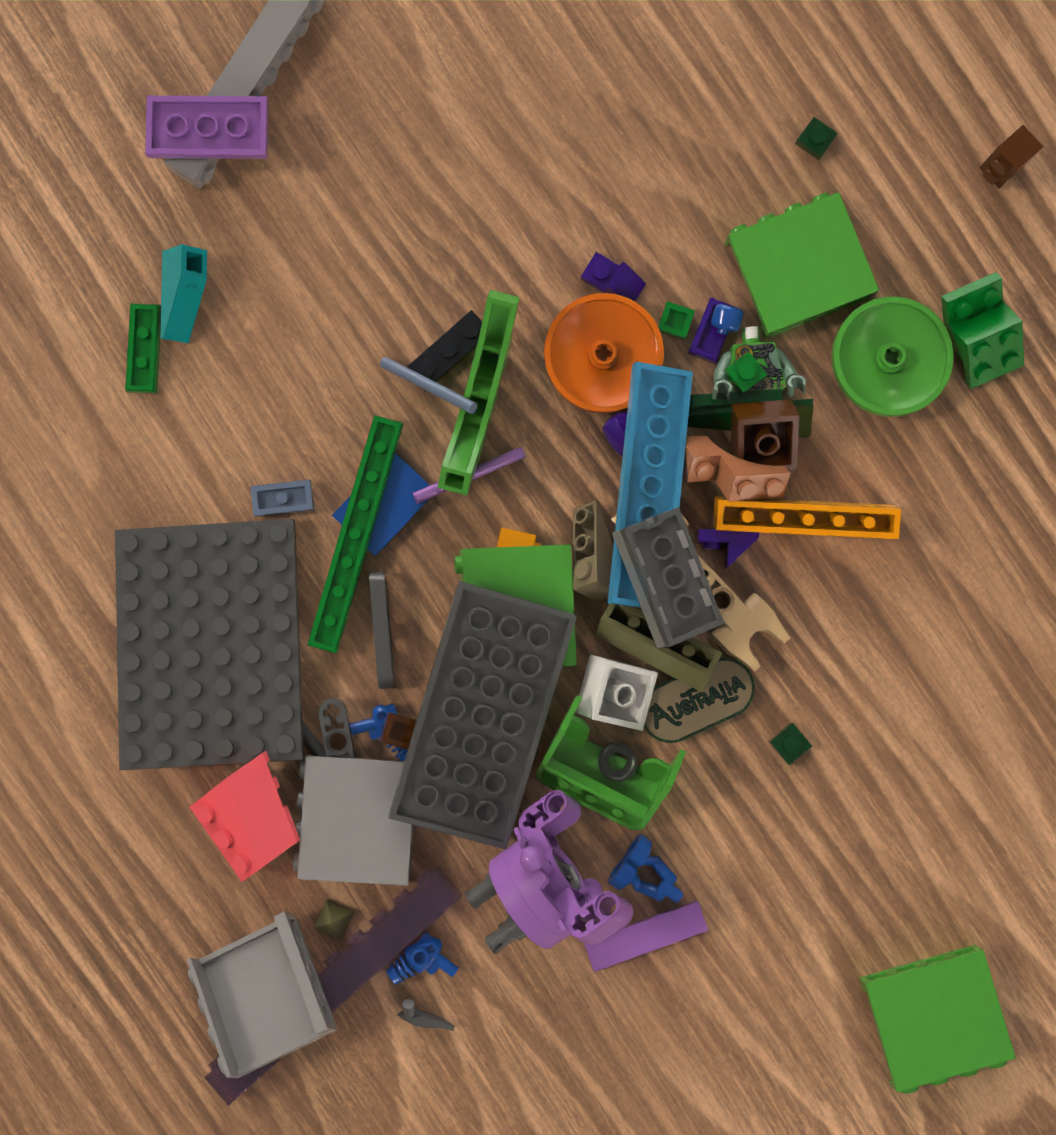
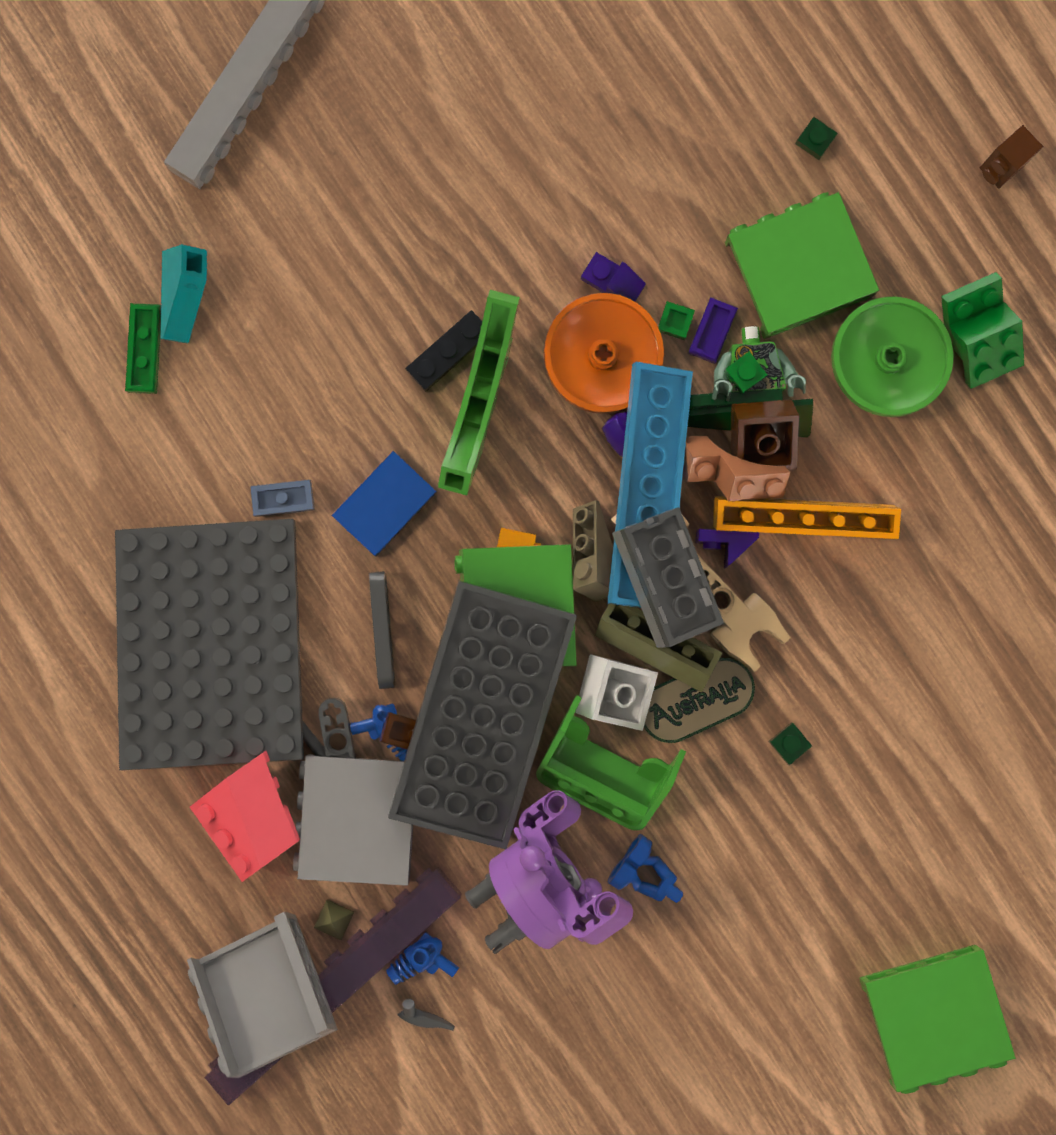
medium lavender plate [145,95,269,159] -> none
green tile [307,415,404,654] -> none
sand blue bar [380,357,477,414] -> none
medium lavender bar [412,447,526,504] -> none
medium lavender tile [584,900,708,972] -> none
pearl dark grey piece [598,742,638,782] -> none
blue piece [711,304,744,335] -> none

